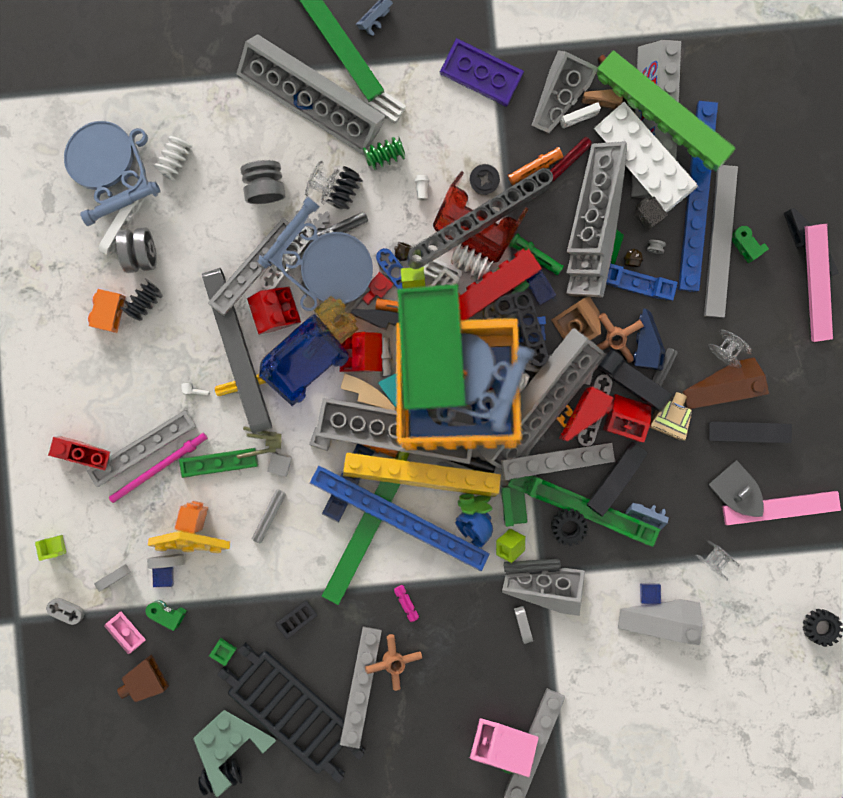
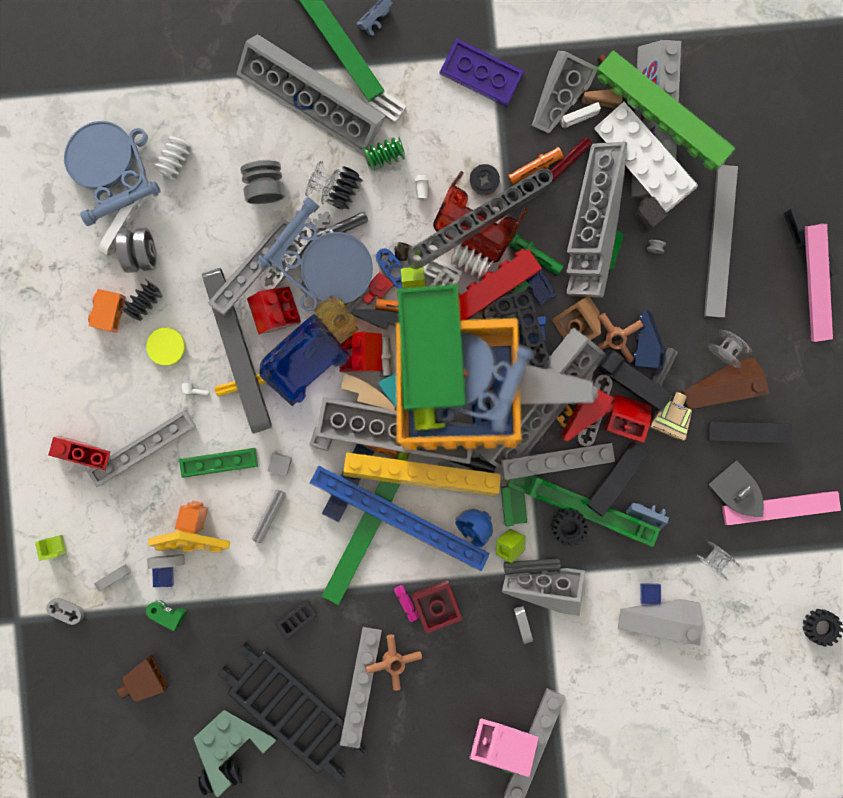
bright pink slope [104,612,146,655] -> none
dark pink bar [109,432,208,503] -> none
green plate [209,638,237,666] -> none
olive plant [236,426,281,459] -> none
bright green plate [458,493,492,514] -> none
blue slope [606,263,678,301] -> none
dark brown plate [624,249,643,267] -> none
blue plate [678,101,718,292] -> none
green leg [732,226,769,263] -> none
none -> neon yellow tile [146,328,186,366]
none -> dark red brick [412,579,463,634]
none -> lime panel [413,408,445,430]
none -> light grey slope [519,365,598,404]

